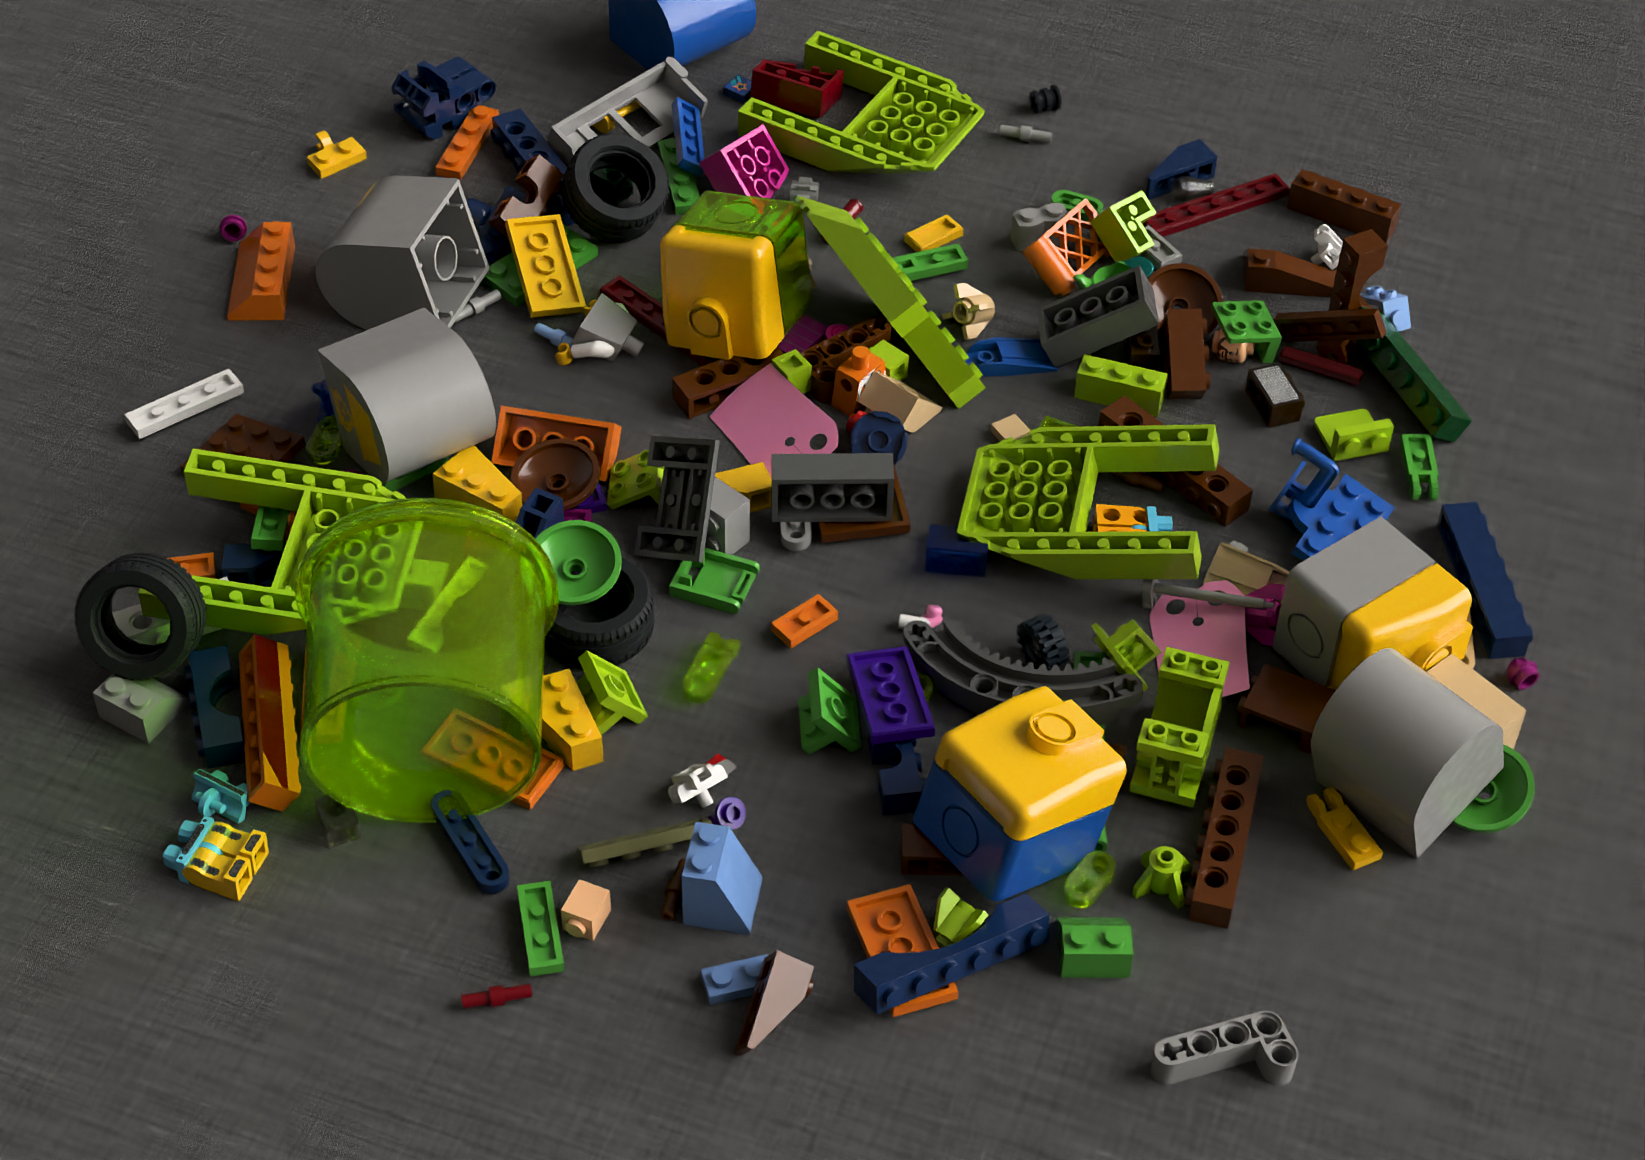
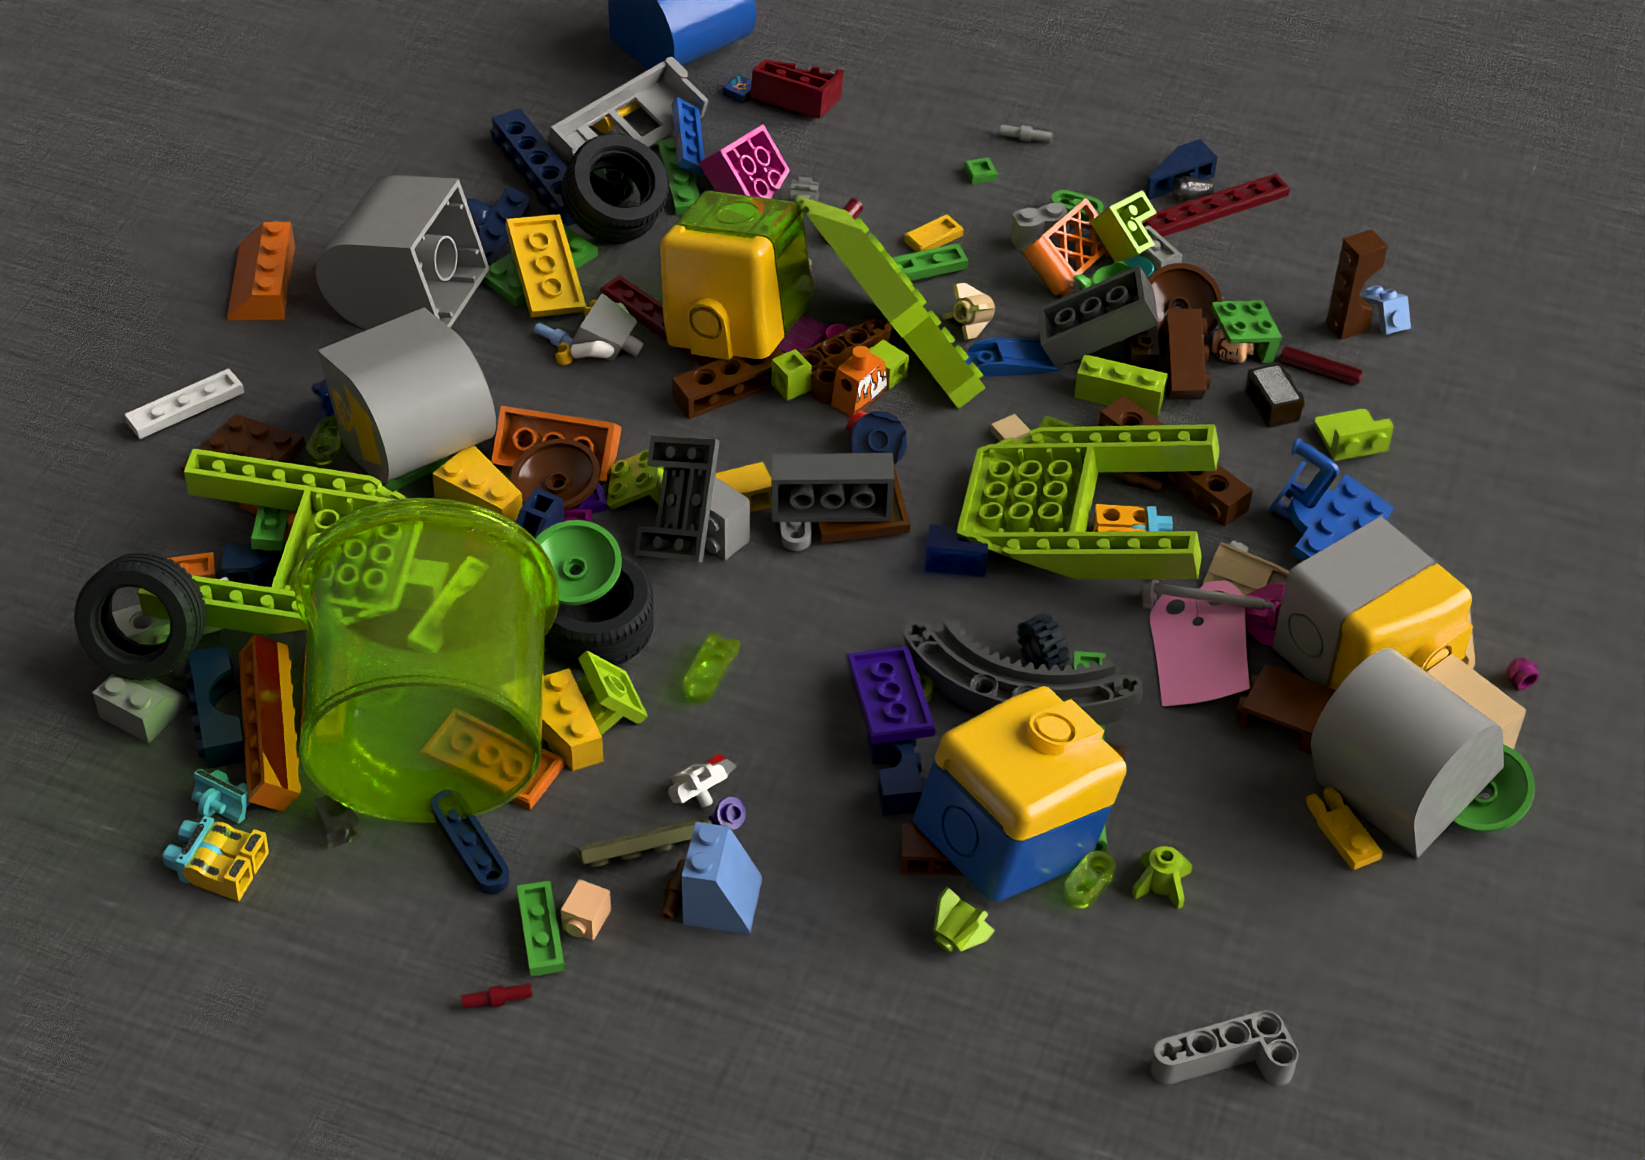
magenta plate [219,215,247,242] -> none
yellow plate [307,130,367,179] -> none
dark blue connector [392,57,496,140] -> none
orange plate [435,105,499,180] -> none
light grey bar [454,289,502,323] -> none
reddish brown arch [488,154,564,239] -> none
bright green container [669,548,760,614] -> none
medium blue plate [701,954,768,1005] -> none
bright pink piece [709,363,838,477] -> none
slope [734,950,814,1056] -> none
lime wedge [738,31,985,174] -> none
orange plate [771,594,839,649] -> none
bright green bracket [798,667,861,754] -> none
orange plate [846,884,959,1017] -> none
dark blue arch [854,893,1049,1014] -> none
tan slope [858,371,943,433] -> none
arm [898,605,943,630] -> none
black bush [1029,84,1062,113] -> none
bright green slope [1056,917,1134,978] -> none
lime bracket [1091,619,1162,692] -> none
lime piece [1129,646,1230,807] -> none
reddish brown brick [1184,747,1264,929] -> none
reddish brown wedge [1243,248,1336,298] -> none
reddish brown plate [1273,308,1386,364] -> none
reddish brown brick [1287,169,1401,243] -> none
white piece [1311,224,1343,270] -> none
dark green brick [1356,306,1472,442] -> none
bright green hinge [1399,434,1439,500] -> none
dark blue brick [1437,502,1533,659] -> none
none -> bright green tile [964,157,997,185]

